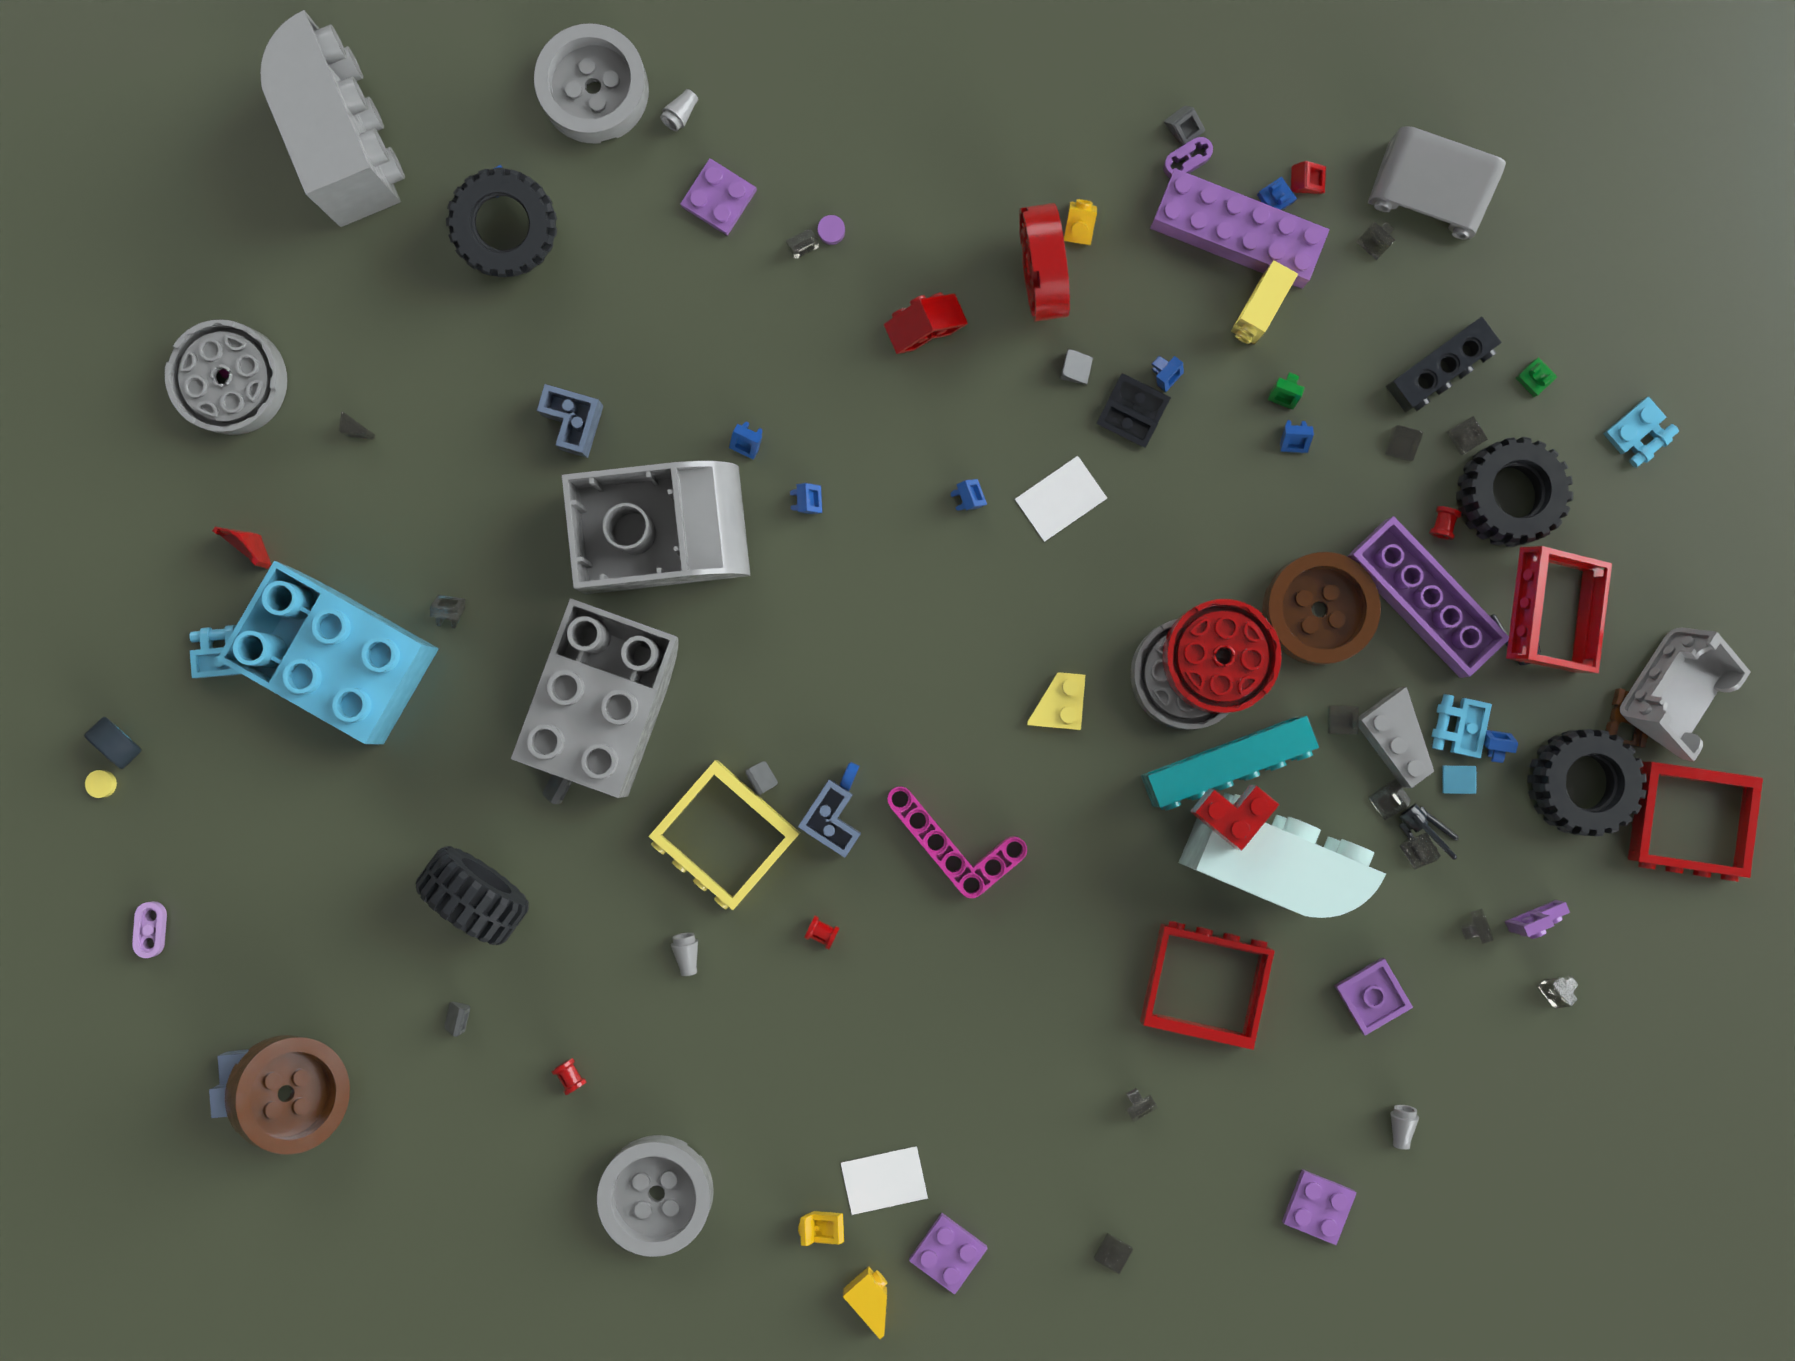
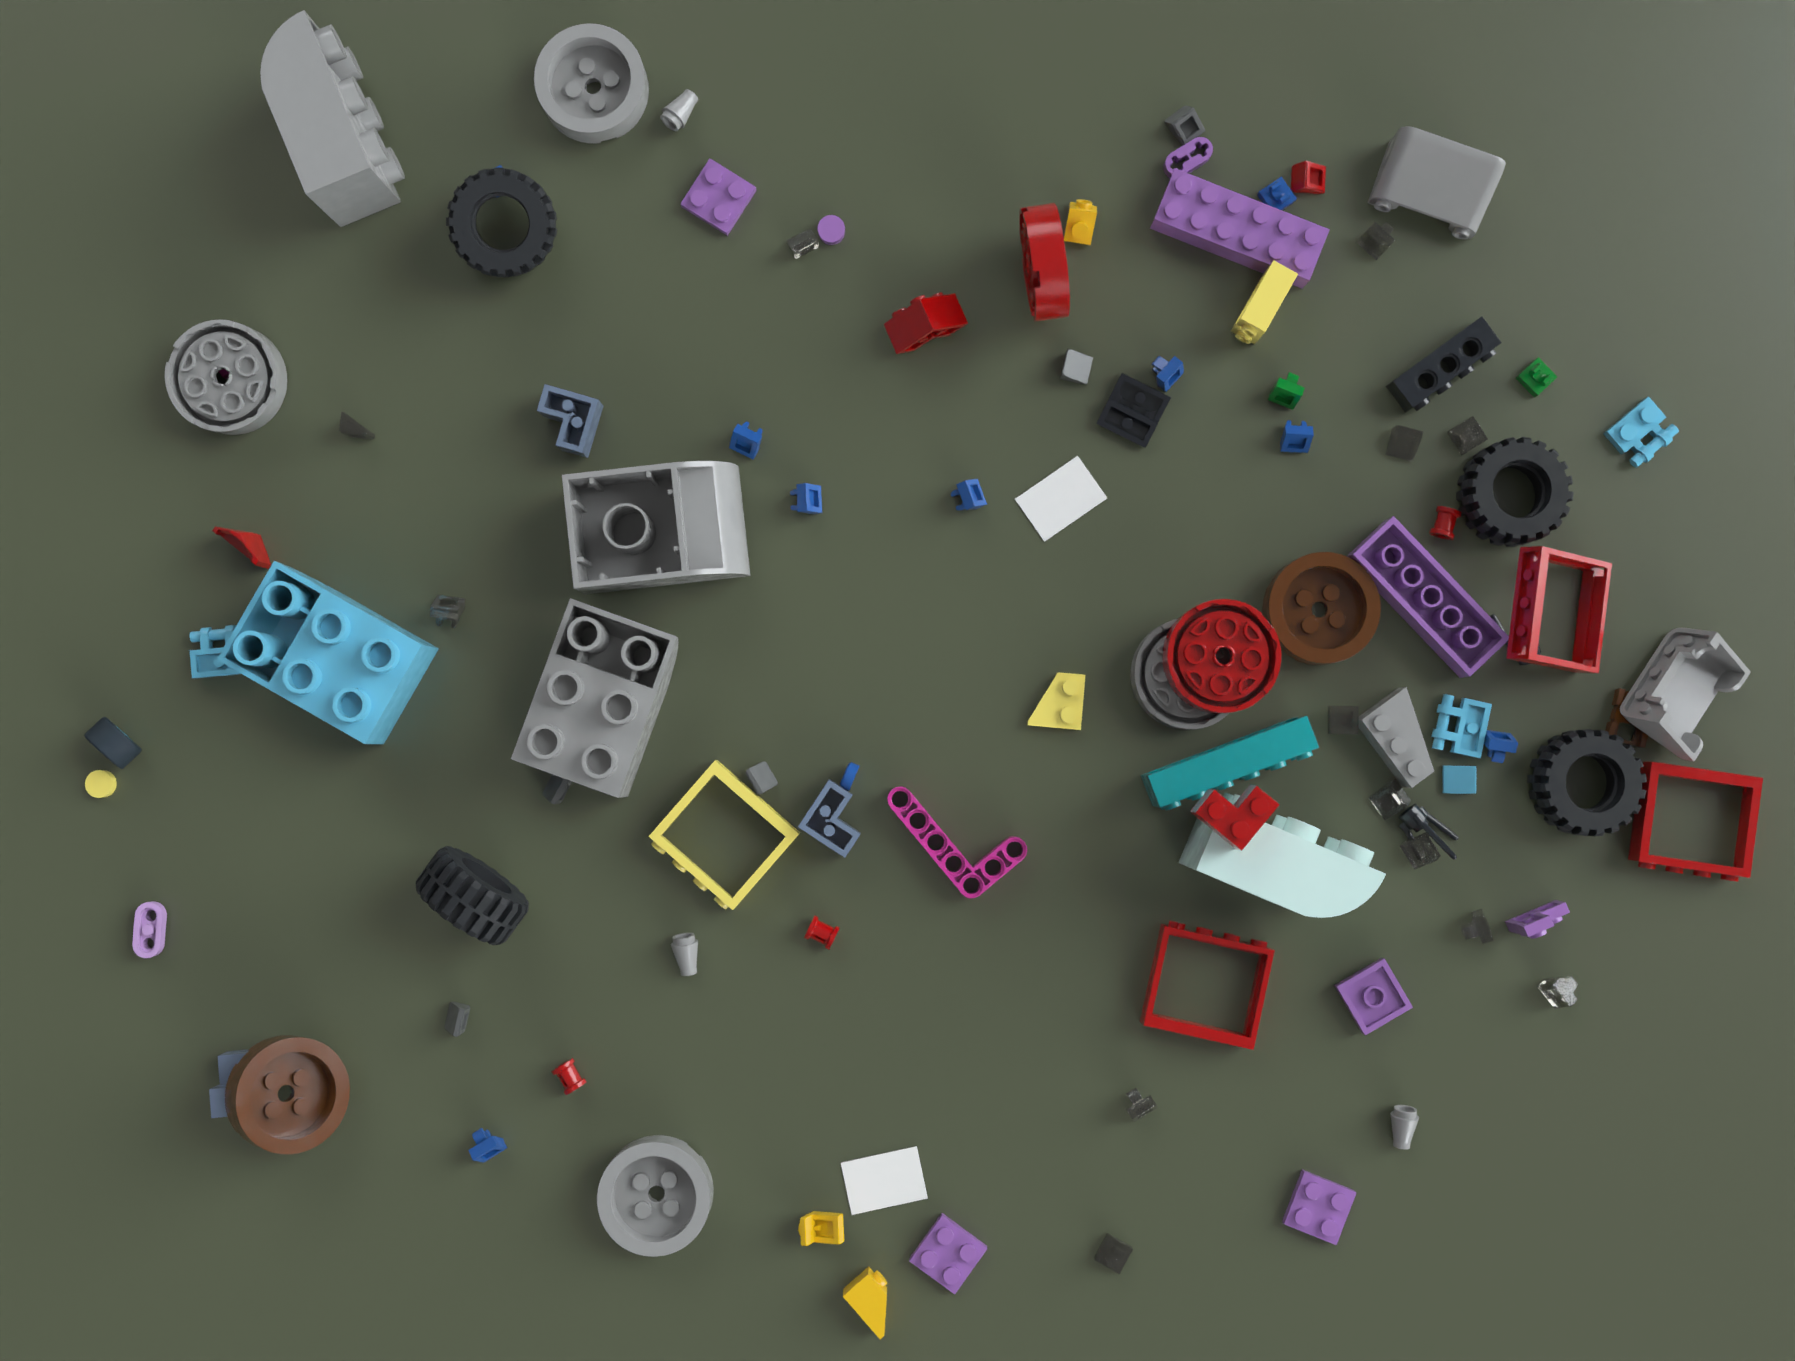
none -> blue tile [468,1128,507,1163]

